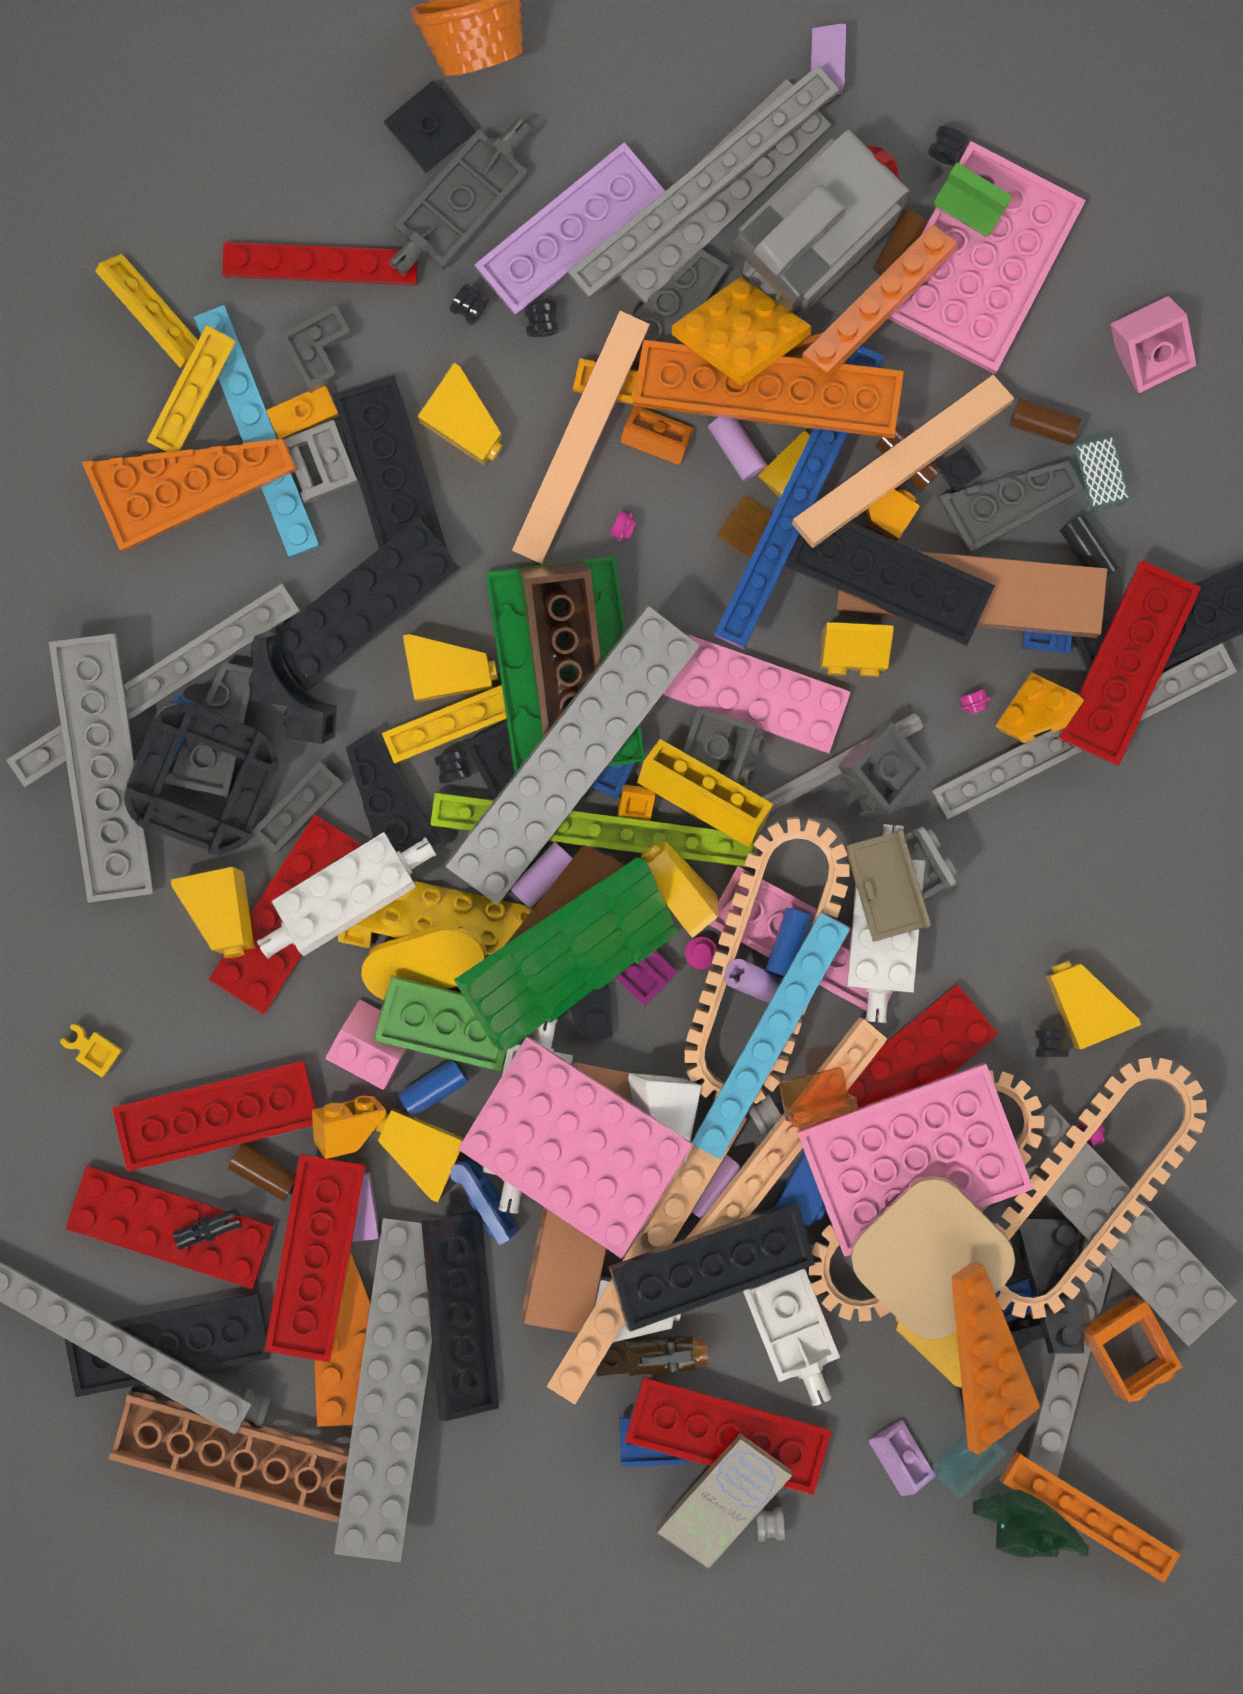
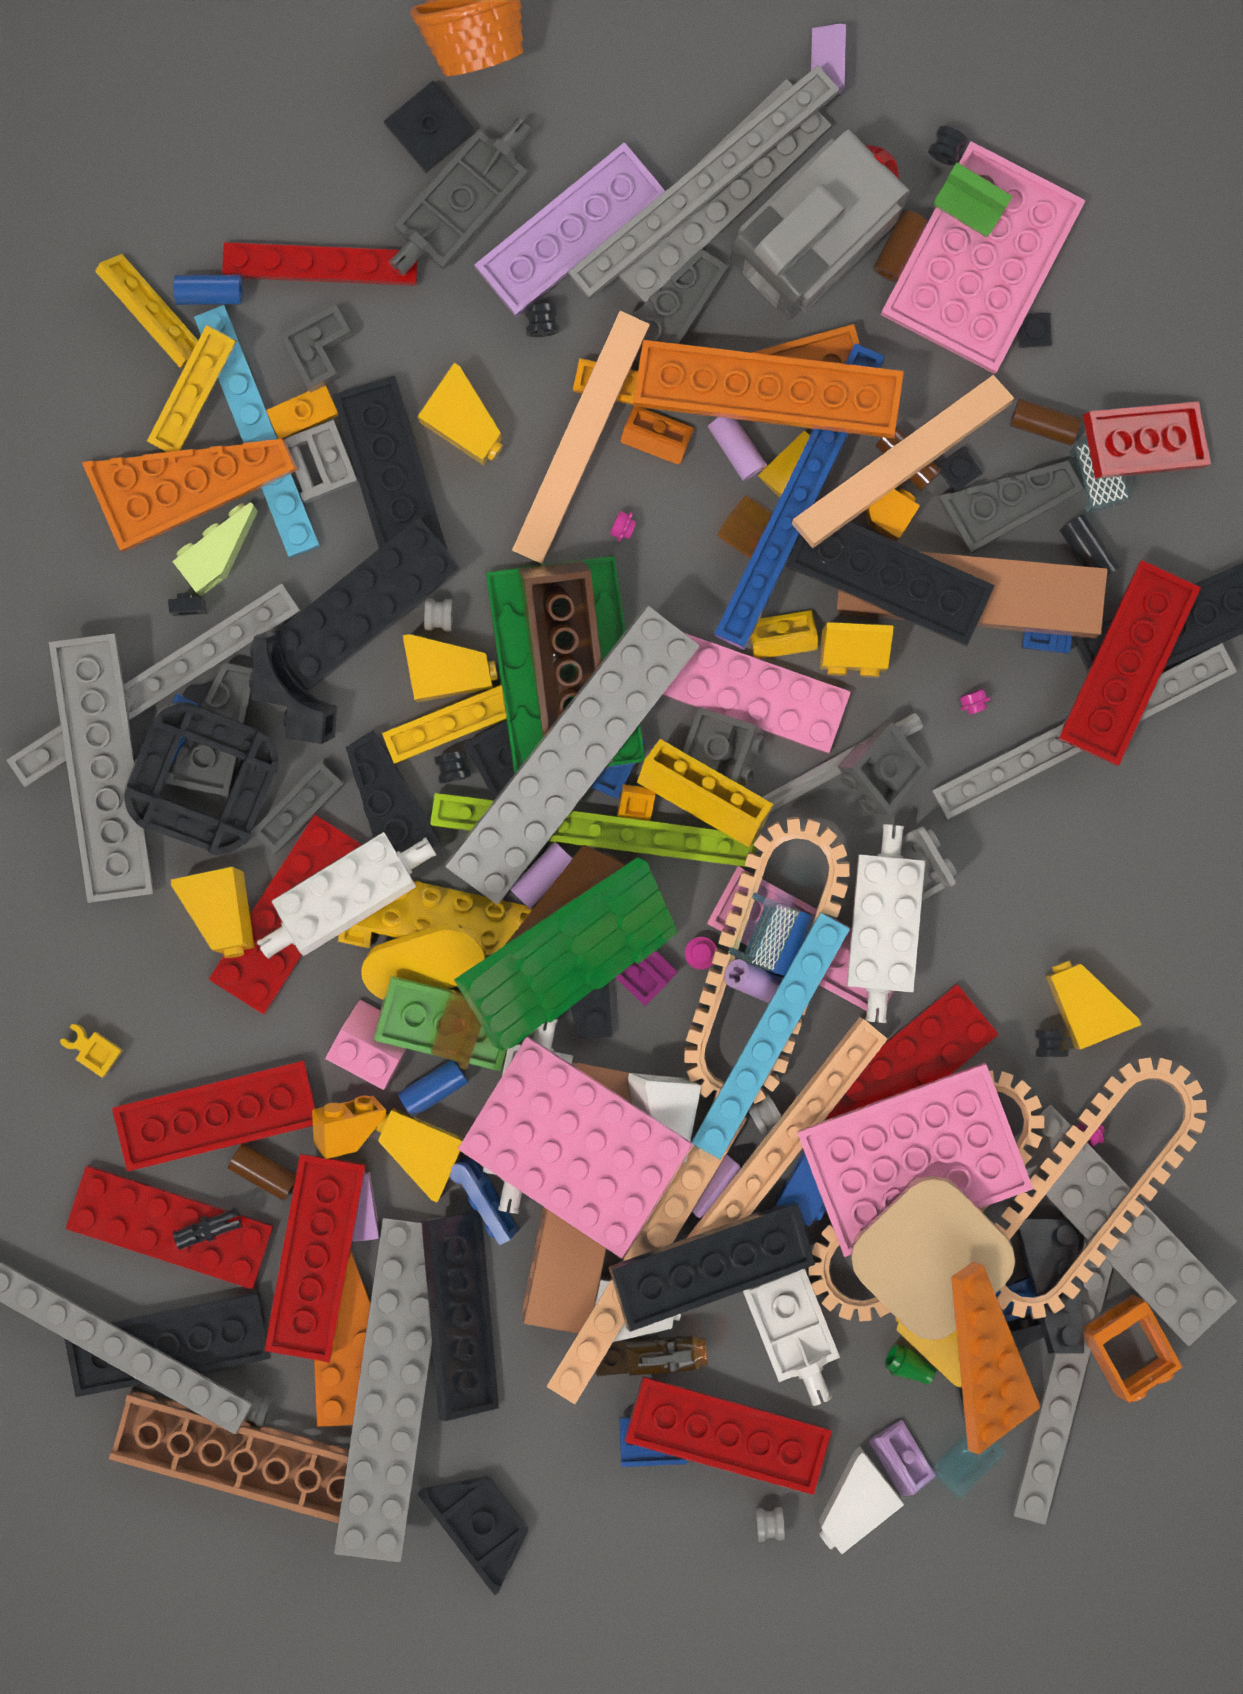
black wheel [449,284,489,326] -> none
yellow slope [641,840,718,938] -> none
tile [657,1434,792,1568] -> none
light orange plate [672,276,811,386] -> none
clear orange panel [779,1067,858,1127] -> none
orange plate [802,224,958,379] -> none
dark tan door [845,829,931,942] -> none
clear green slope [973,1489,1089,1558] -> none
light orange plate [995,672,1084,743] -> none
orange plate [999,1451,1181,1583] -> none
bright pink slope [1110,296,1197,393] -> none
none -> black plate [168,592,207,616]
none -> yellowish green slope [172,502,258,597]
none -> blue piece [173,274,243,305]
none -> black wing [418,1475,529,1596]
none -> light grey wheel [424,598,453,631]
none -> clear orange panel [431,989,481,1070]
none -> clear light blue panel [728,892,800,972]
none -> yellow slope [751,610,818,659]
none -> white slope [819,1446,904,1554]
none -> green cone [884,1344,936,1385]
none -> black plate [1018,313,1052,348]
none -> plate [1083,401,1211,479]

